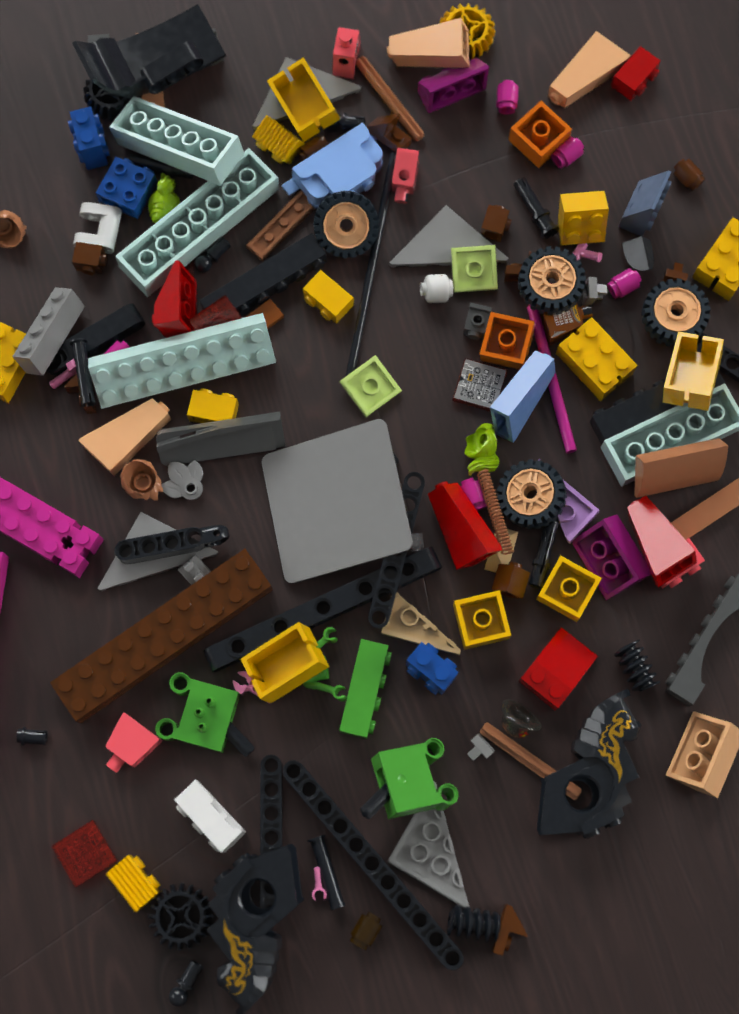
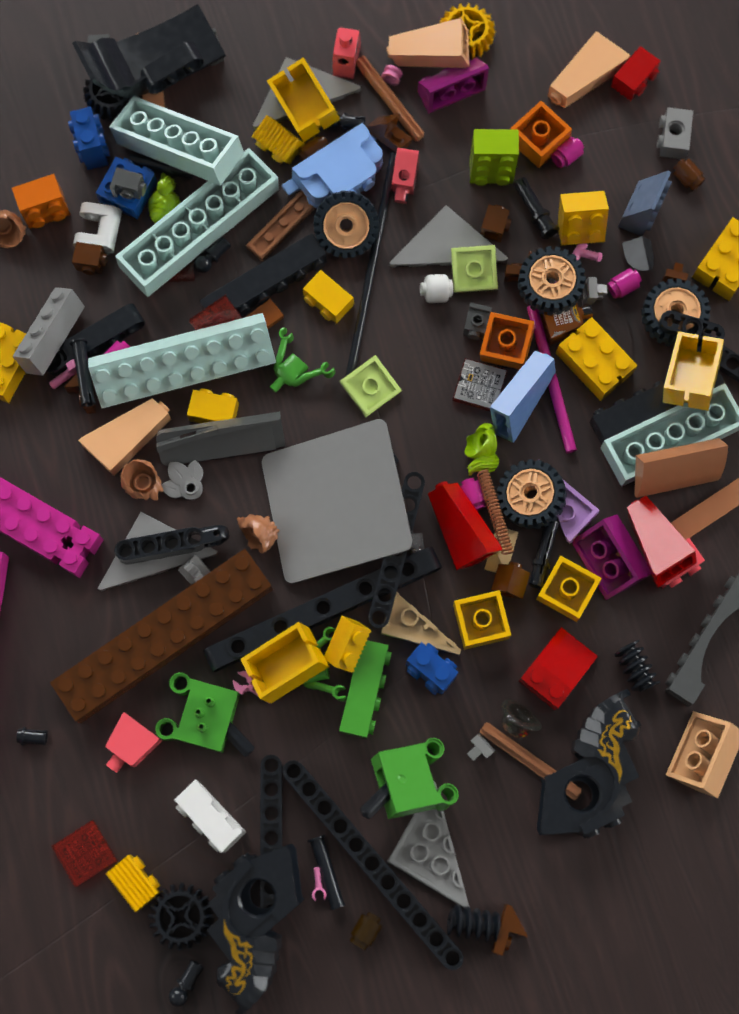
red slope [152,260,197,338] -> none
dark pink brick [496,80,519,115] -> none
none -> orange brick [12,174,71,229]
none -> dark grey brick [110,167,147,200]
none -> nougat hair [237,514,280,553]
none -> bright green piece [270,328,335,393]
none -> yellow brick [324,616,371,673]
none -> bright pink bush [381,65,403,85]
none -> lime brick [470,129,519,186]
none -> light grey brick [657,107,693,160]
none -> black beam [659,311,725,344]

